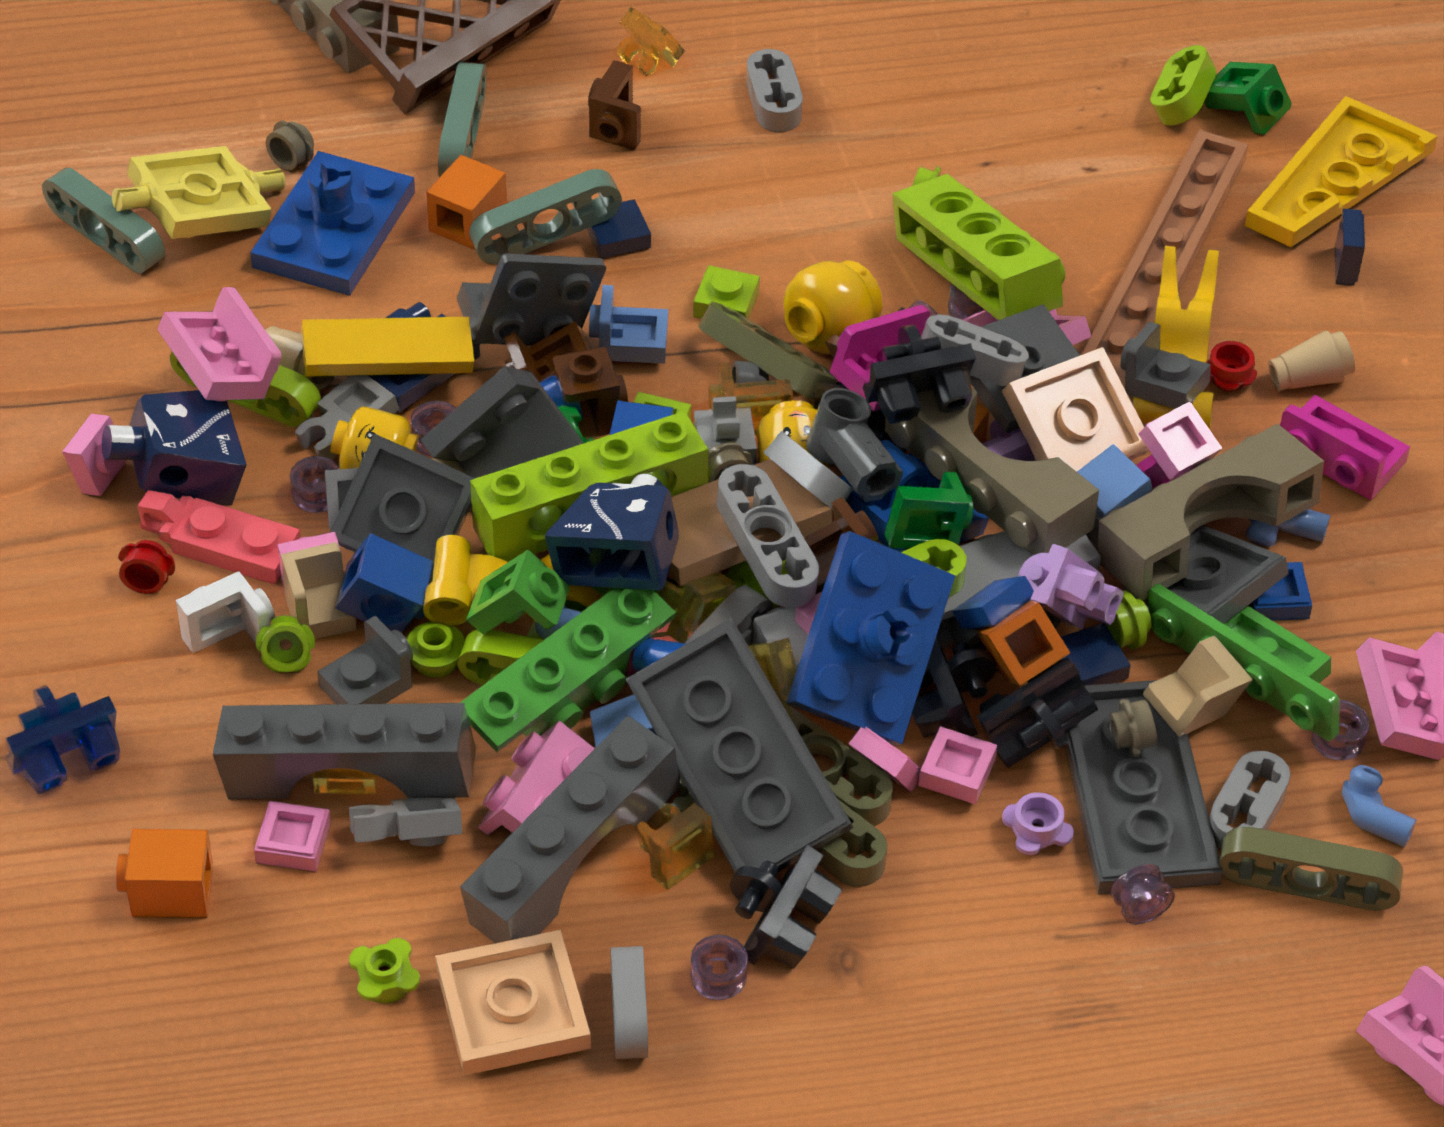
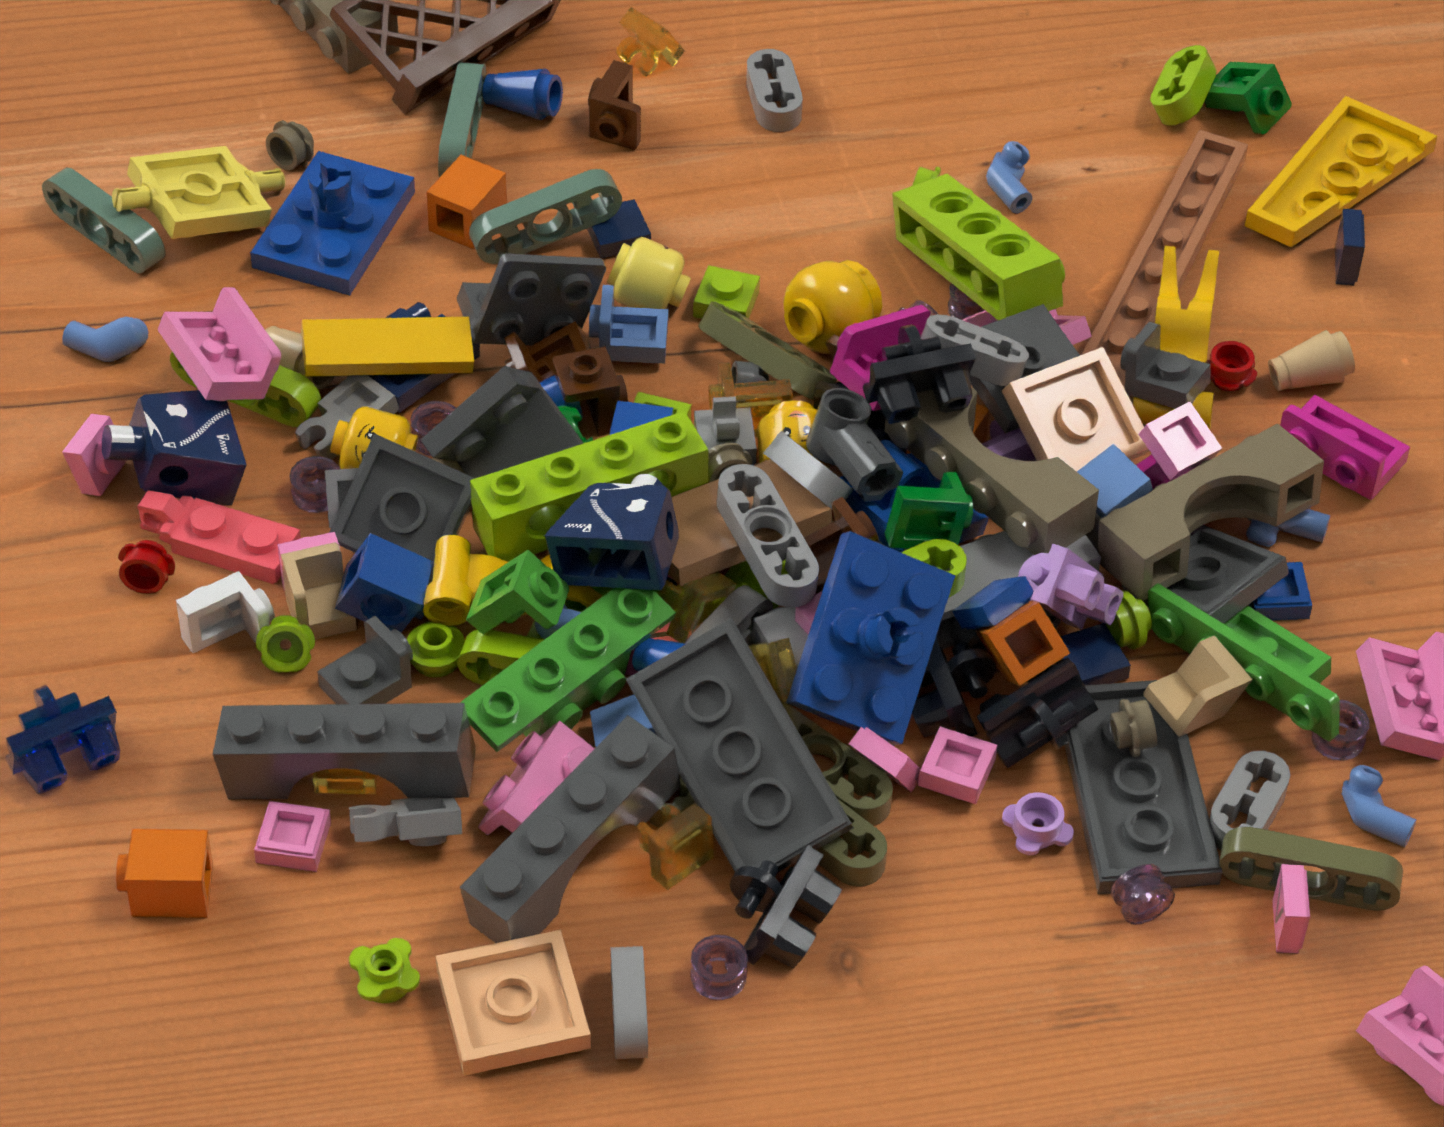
none -> medium blue arm [62,317,149,362]
none -> blue cone [482,69,563,120]
none -> light yellow head [607,237,691,309]
none -> medium blue arm [986,141,1032,213]
none -> bright pink tile [1273,864,1310,953]

